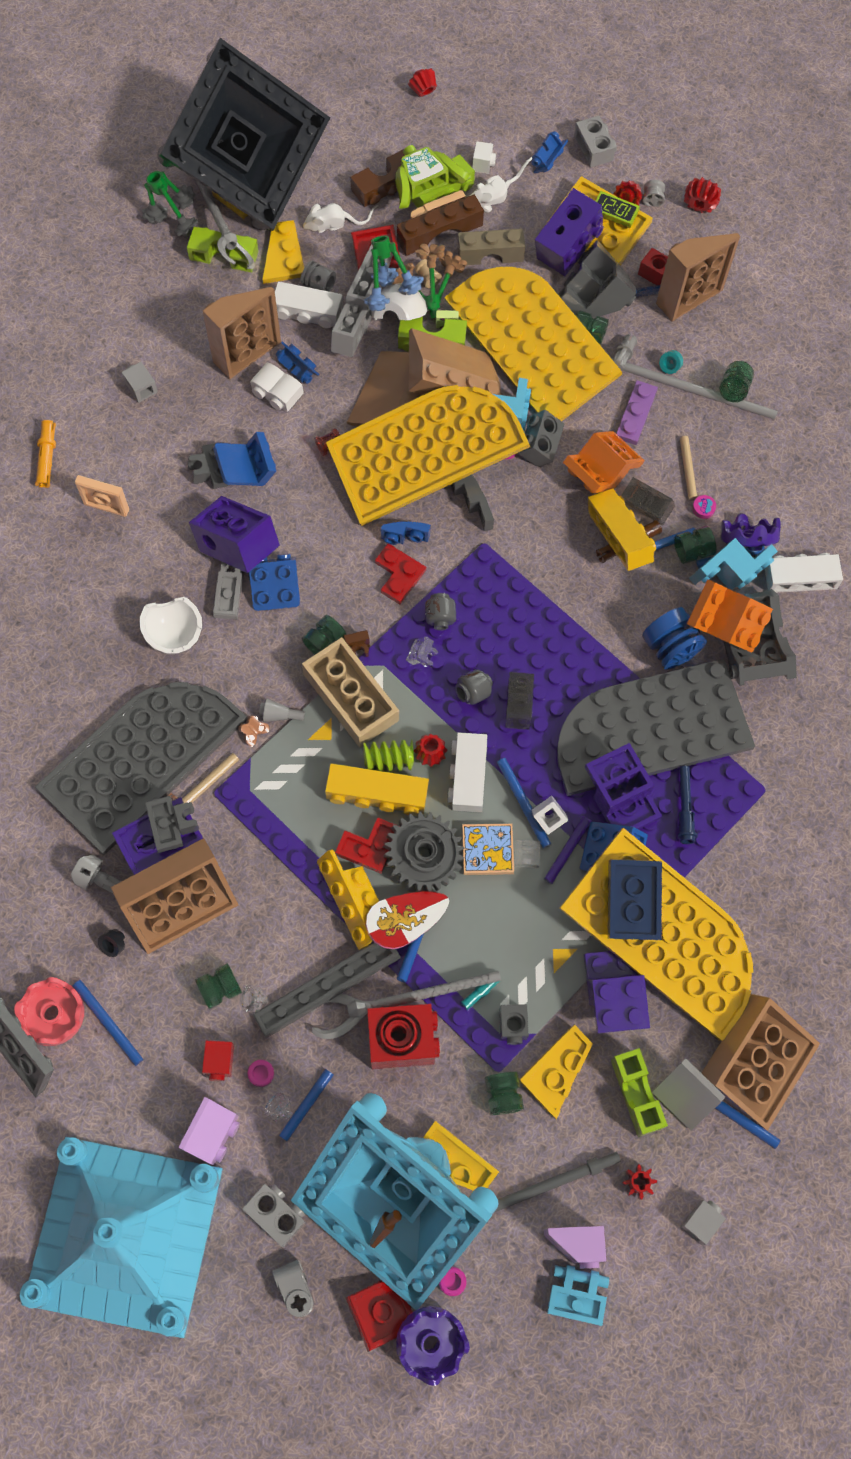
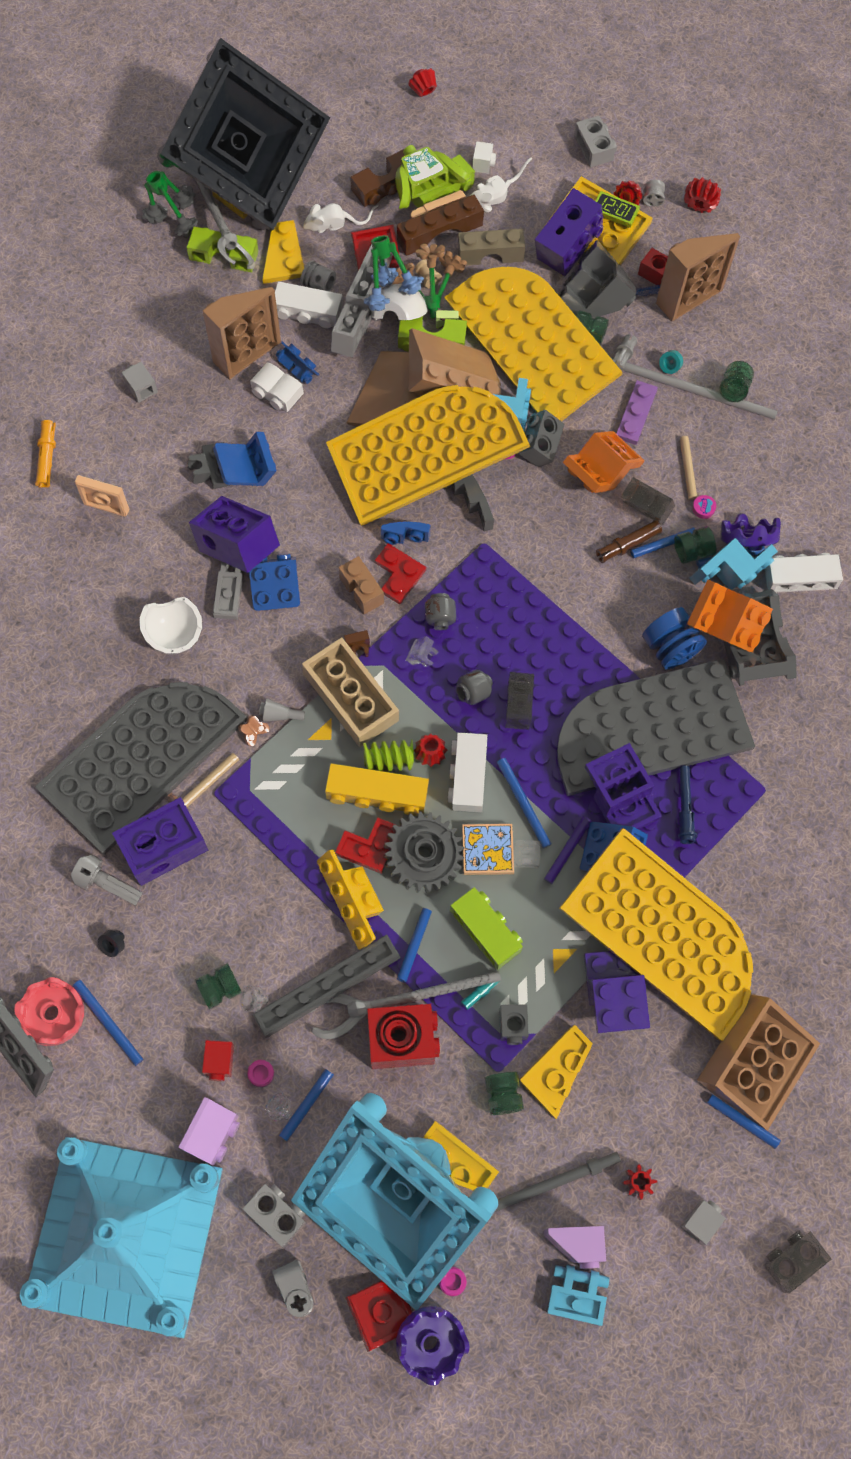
medium nougat slope [111,838,238,954] -> none
dark grey plate [145,796,199,853] -> none
clear green wheel [301,615,347,655] -> none
clear red bush [314,428,340,456] -> none
shield [365,891,449,949] -> none
reddish brown bar [370,1210,402,1248] -> none
blue hinge [531,131,568,173] -> none
white plate [532,796,568,835] -> none
yellow brick [588,488,656,571] -> none
dark blue plate [608,859,662,940] -> none
lime arch [611,1048,668,1137] -> none
light grey tile [652,1058,725,1131] -> none
none -> medium nougat brick [339,556,384,615]
none -> lime brick [450,887,523,971]
none -> clear smoke brick [763,1230,832,1293]

